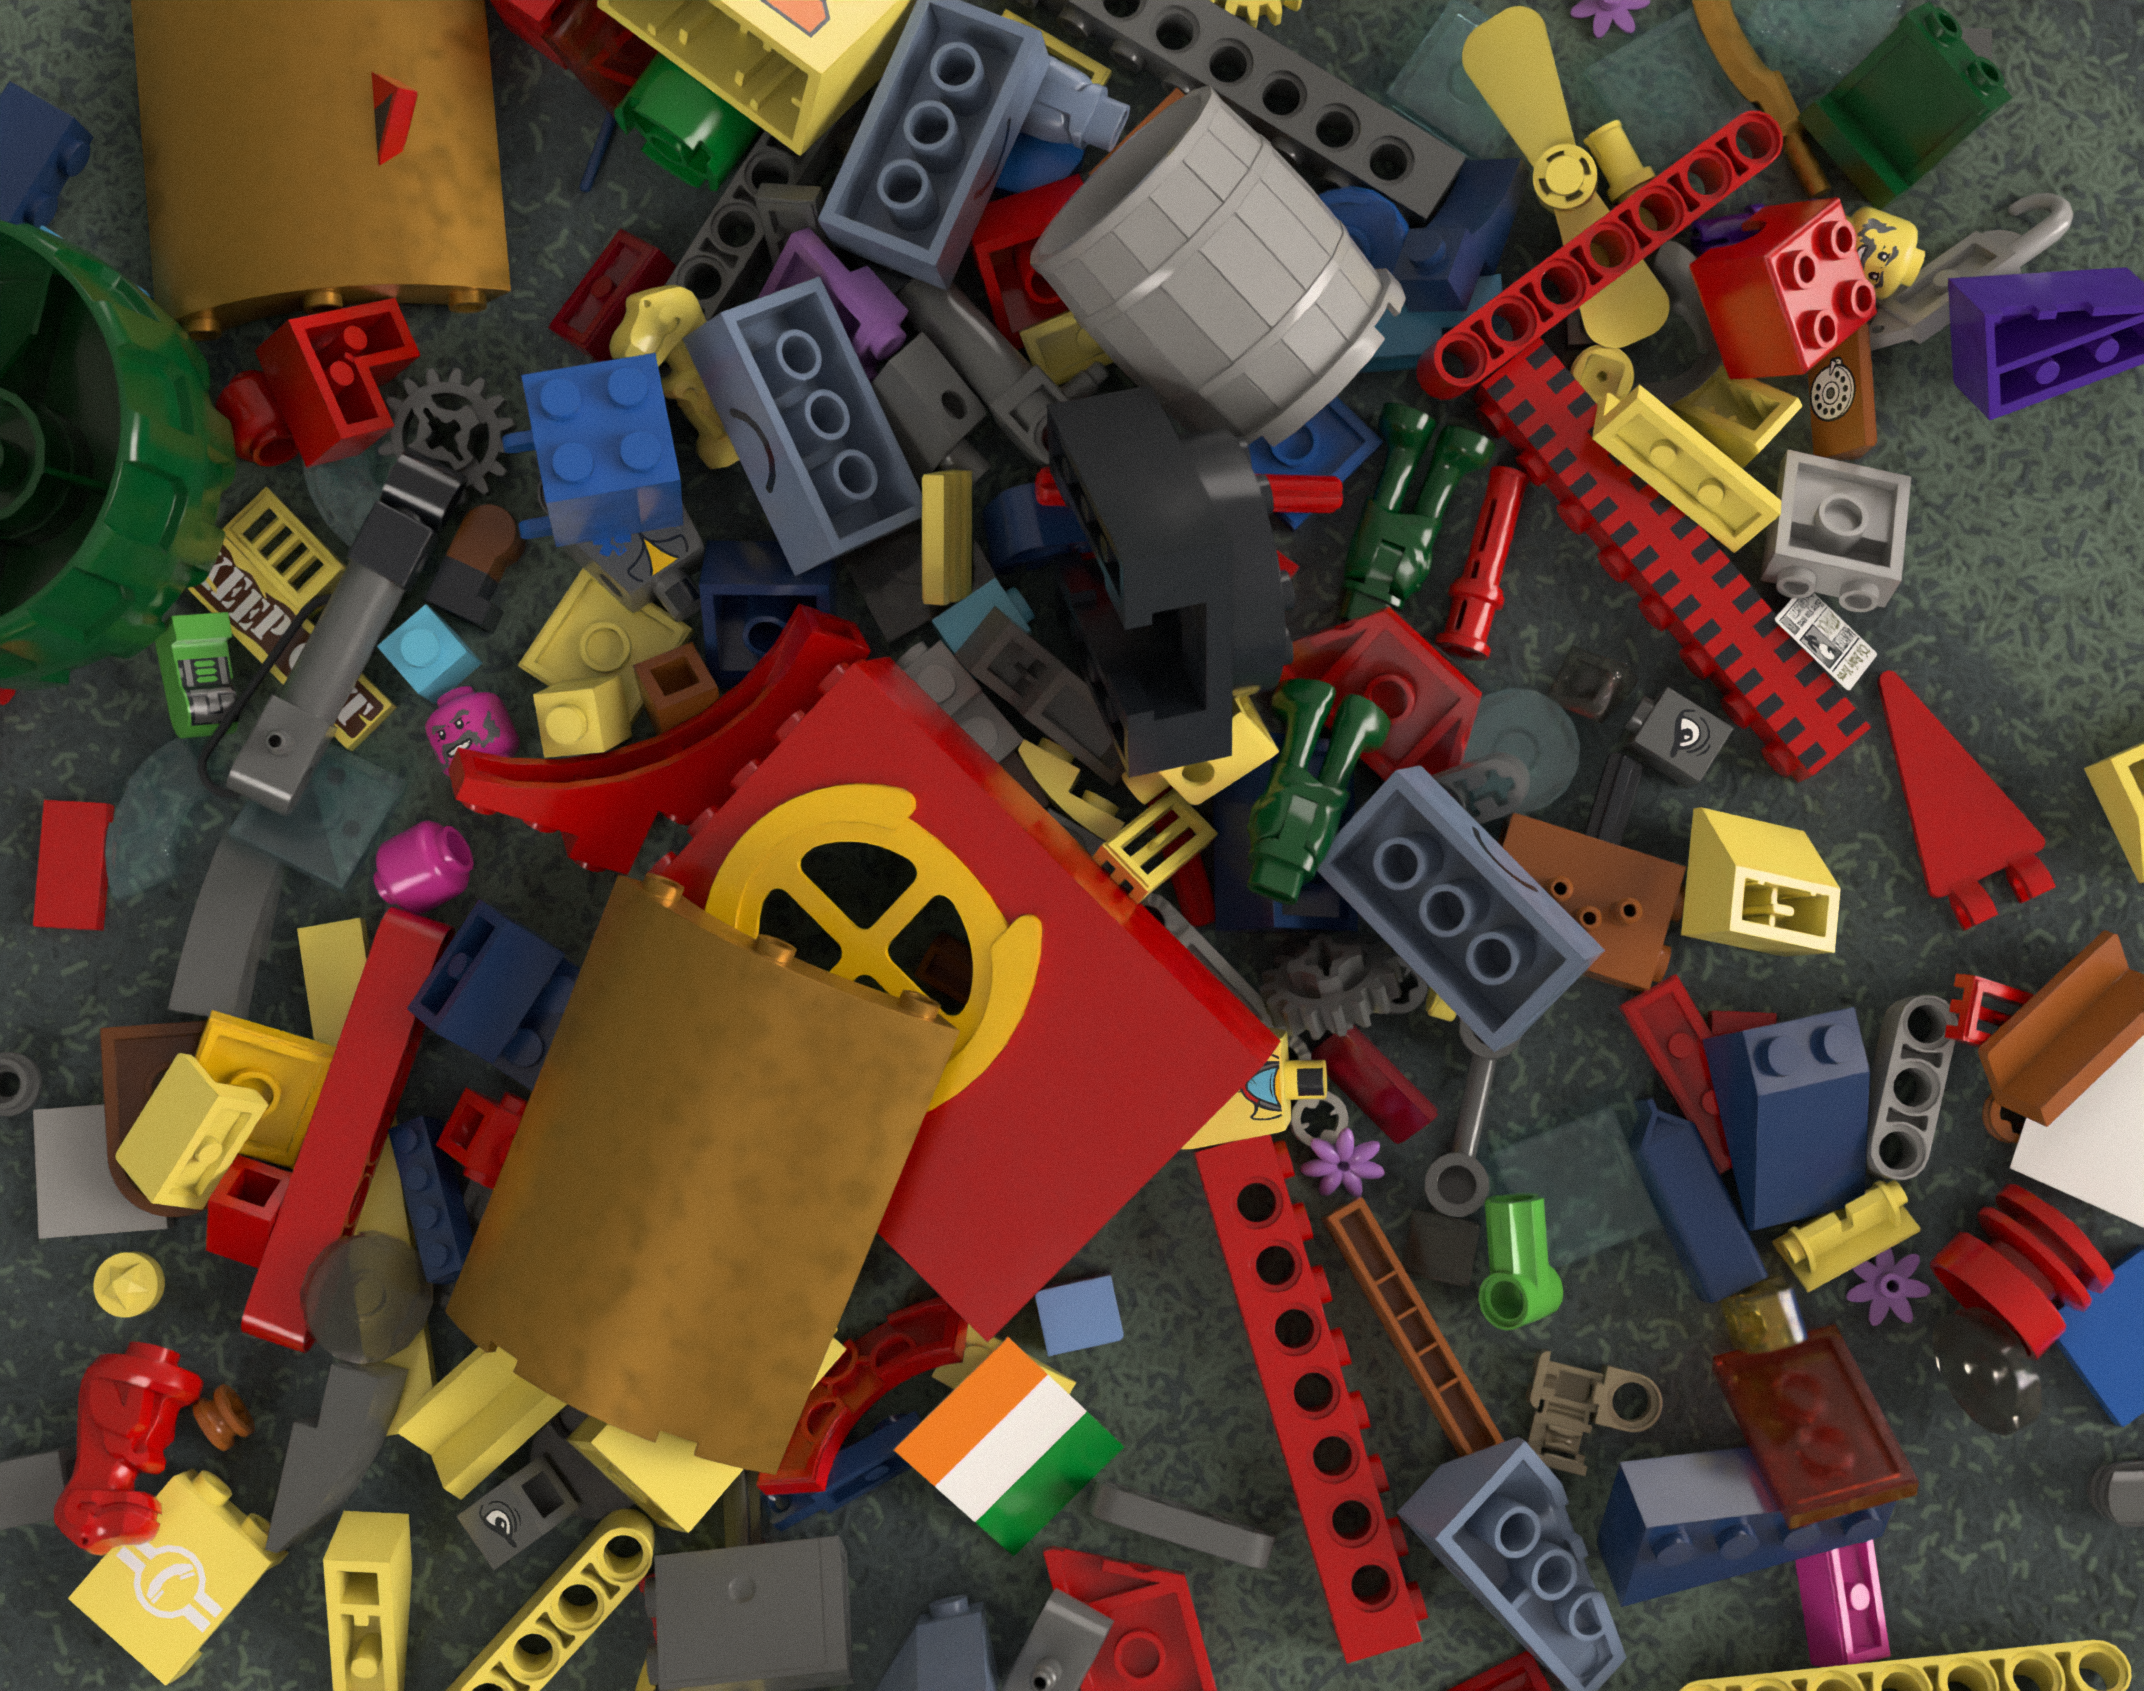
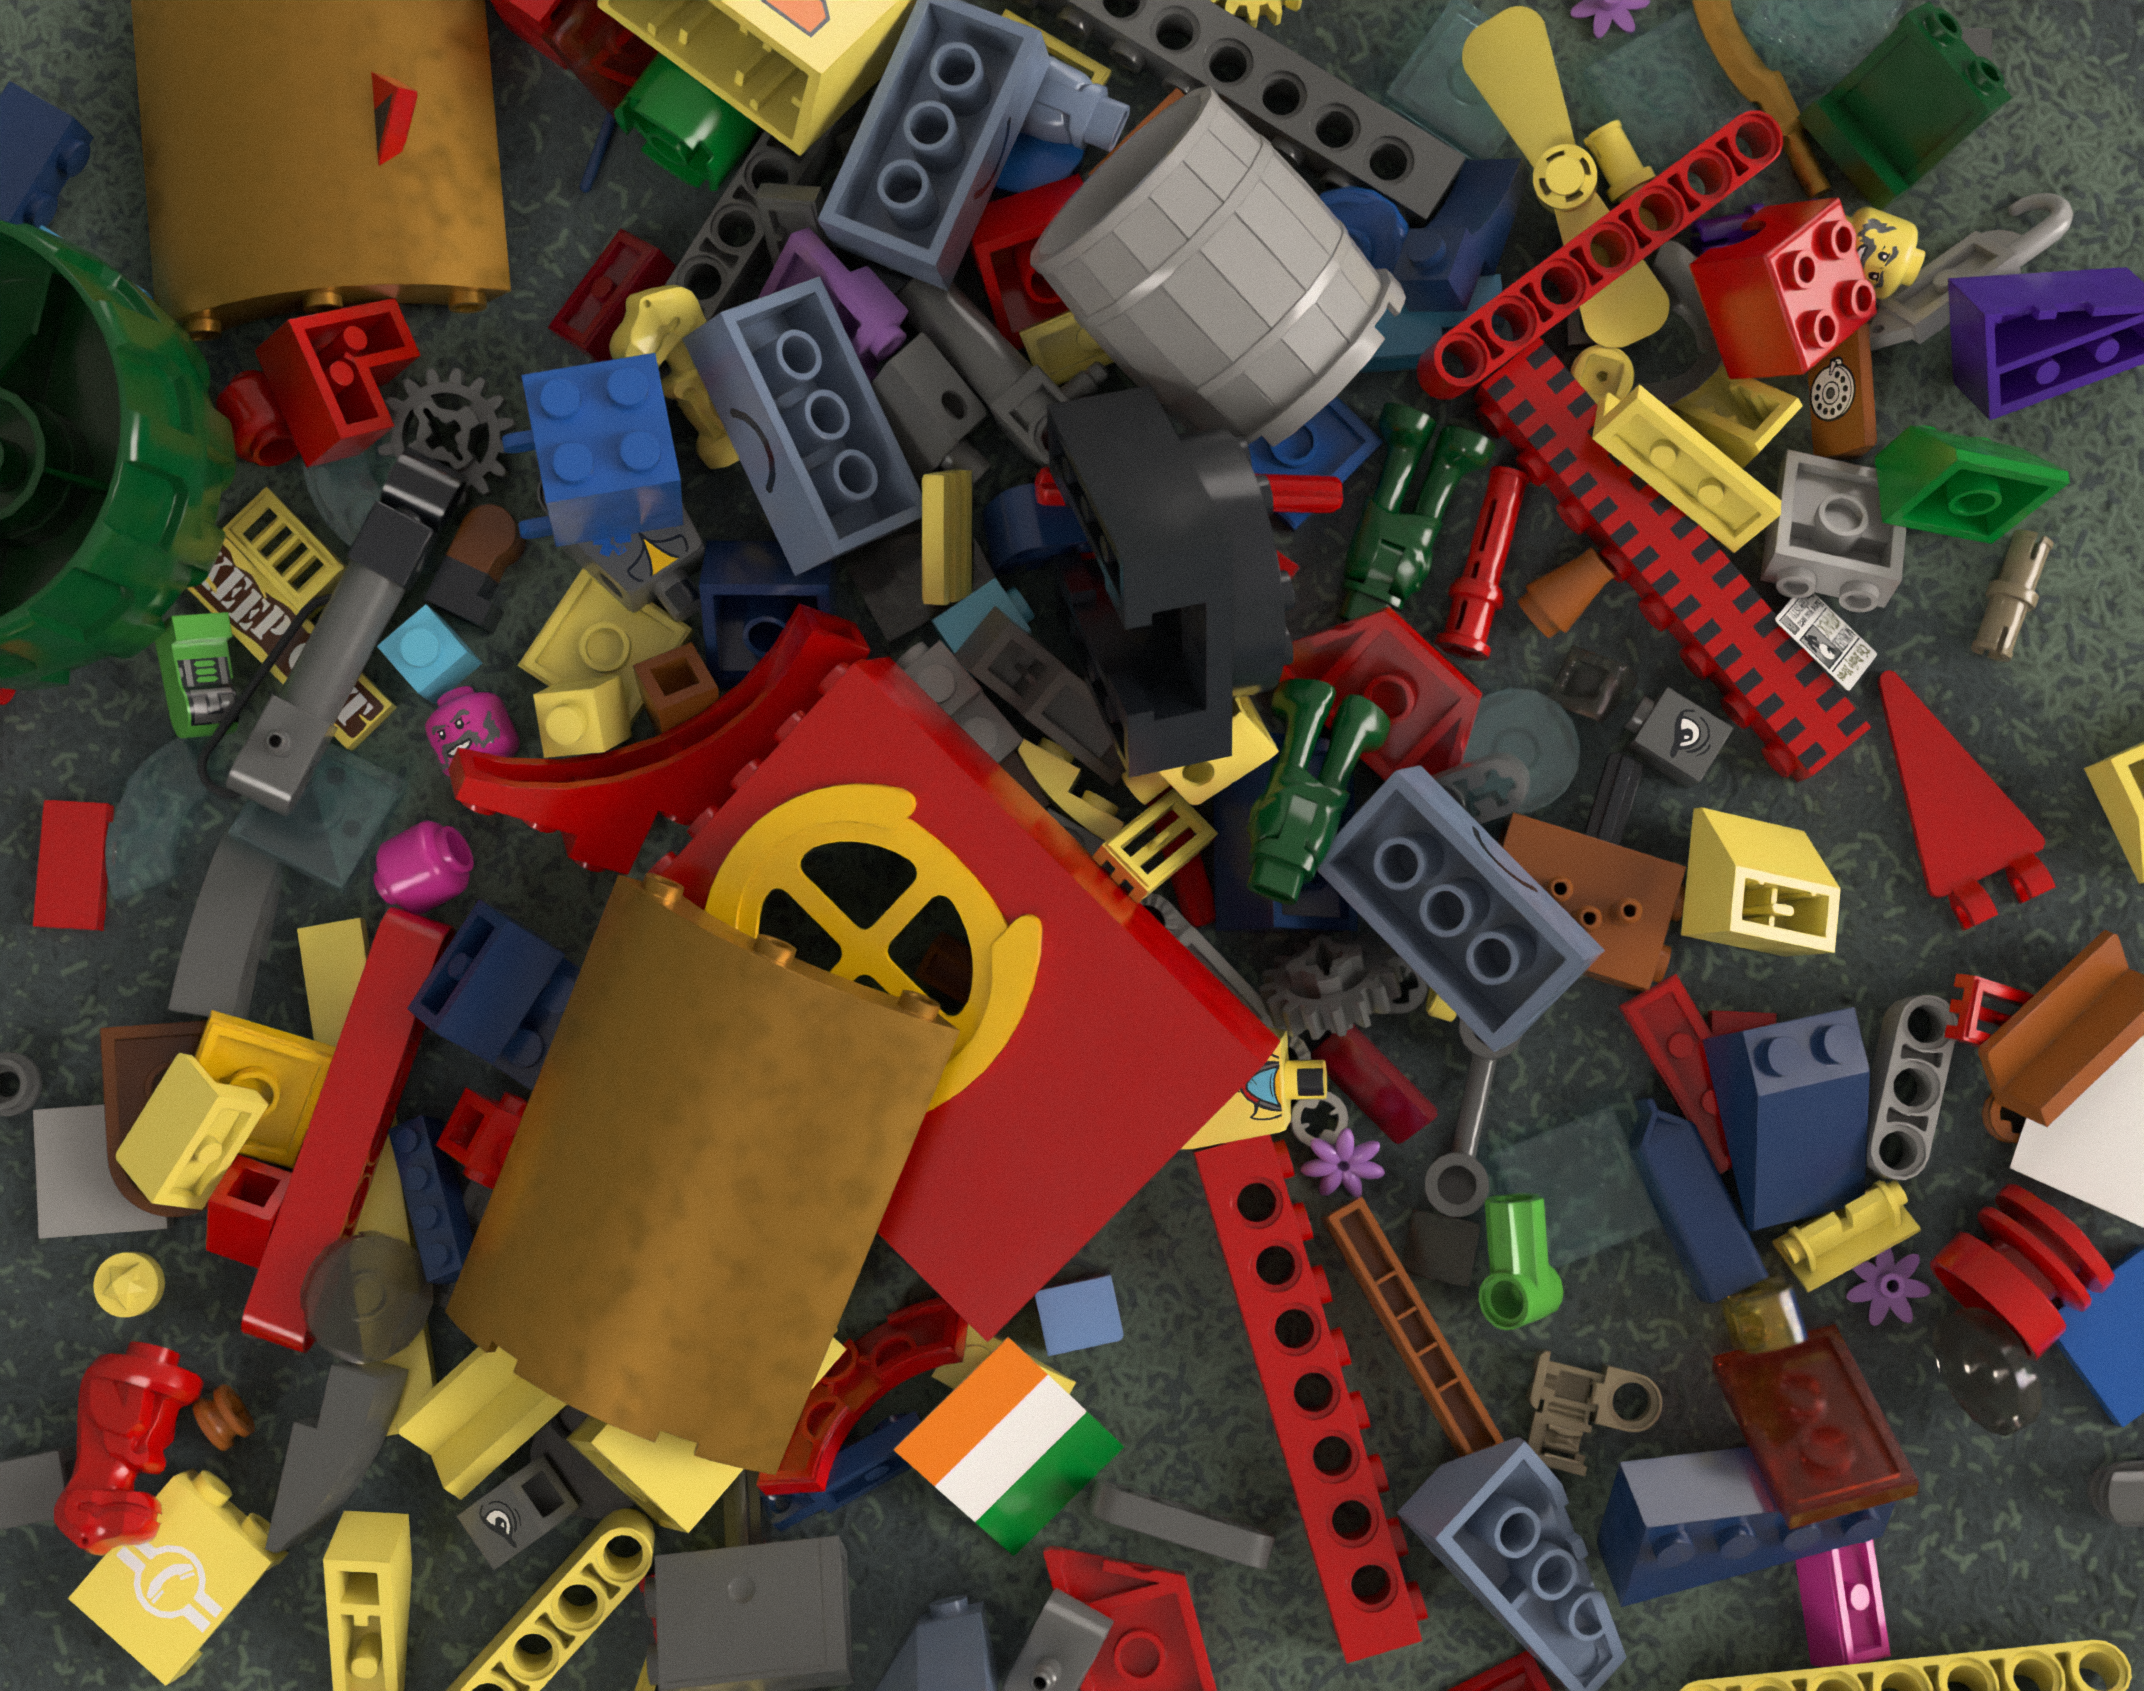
none -> dark orange cone [1517,547,1615,639]
none -> green slope [1875,425,2070,544]
none -> dark tan pin [1970,529,2054,662]

